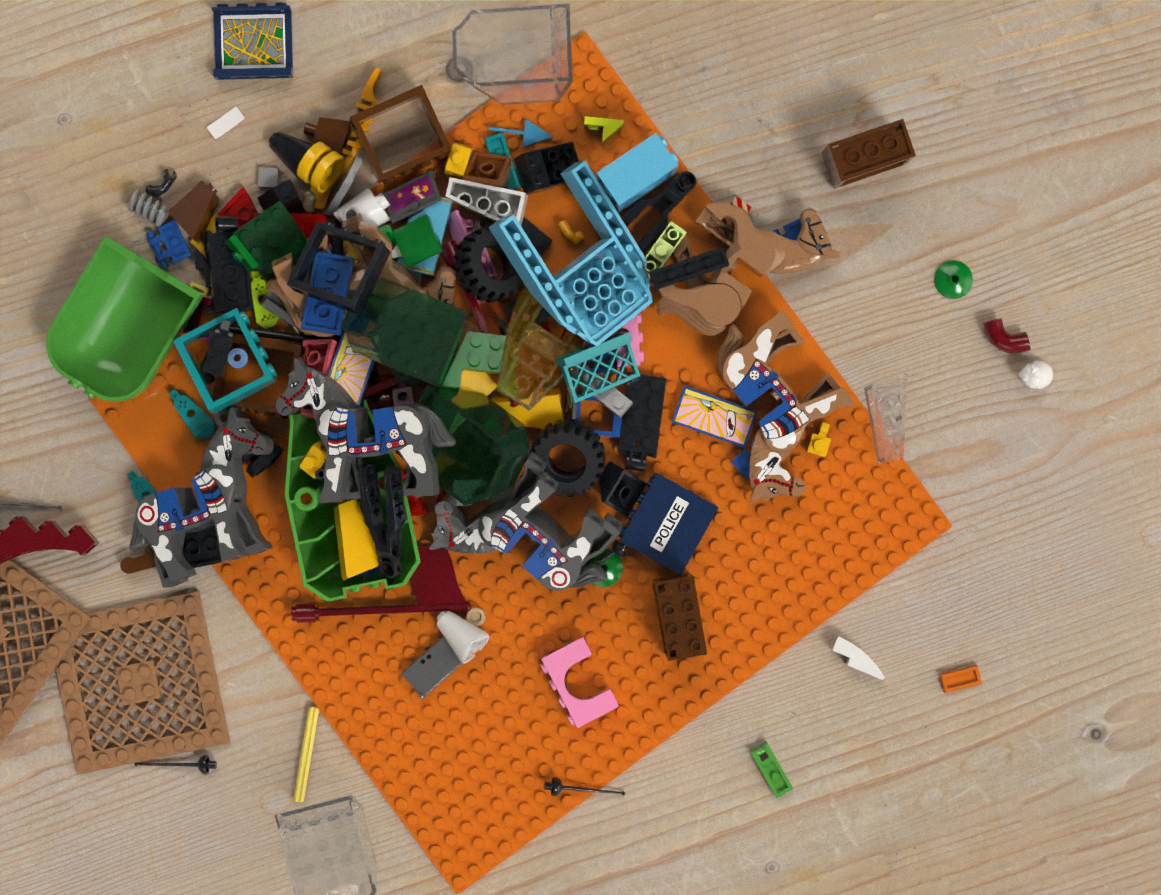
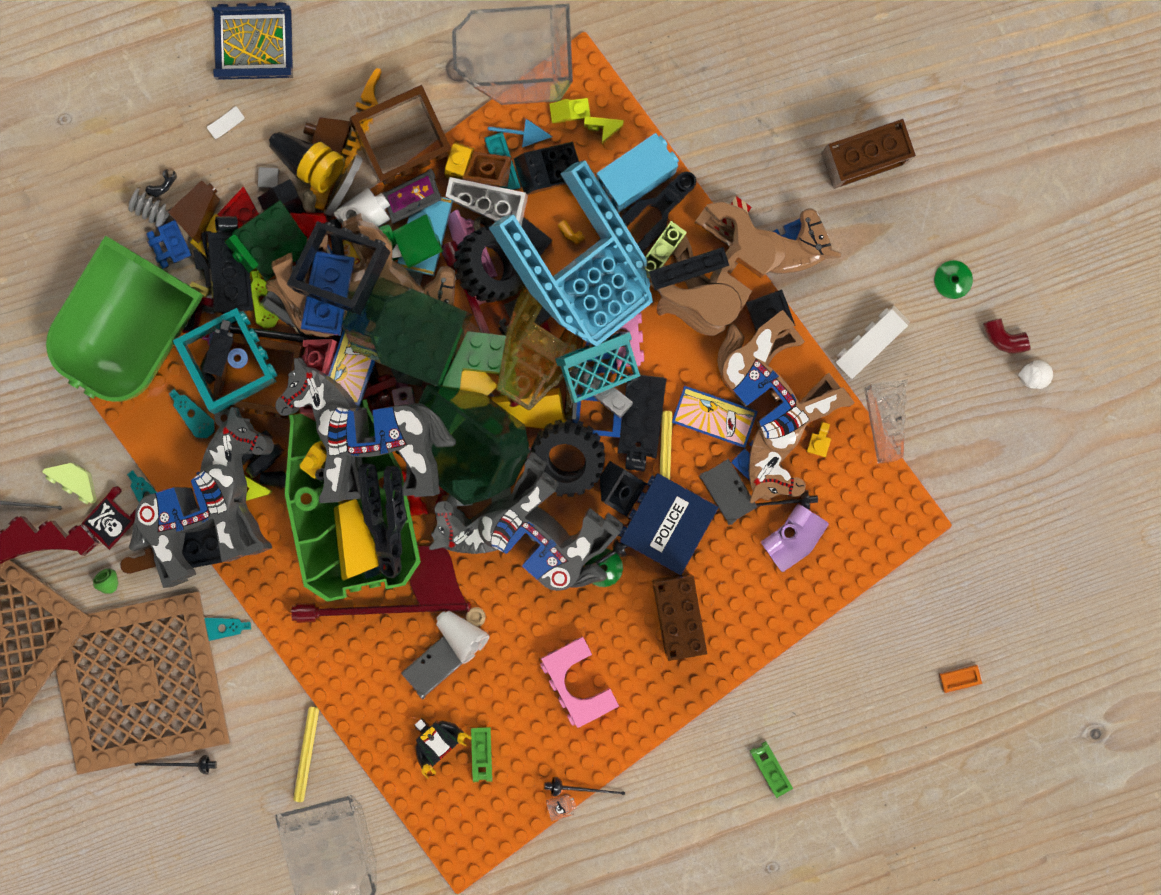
white slope [831,635,885,680] -> none
none -> yellowish green slope [42,463,97,504]
none -> flag [81,486,137,550]
none -> bright green cone [93,569,119,594]
none -> teal piece [205,618,251,641]
none -> neon yellow slope [244,475,272,501]
none -> black cone [260,471,286,490]
none -> torso [414,718,472,779]
none -> bright green plate [471,727,492,782]
none -> clear brick [546,794,577,821]
none -> neon yellow slope [549,98,590,123]
none -> light yellow axle [660,411,672,480]
none -> dark grey door [699,459,758,526]
none -> black plate [745,289,796,331]
none -> black sword [756,490,818,509]
none -> lavender panel [761,503,829,572]
none -> white wedge [836,305,910,379]

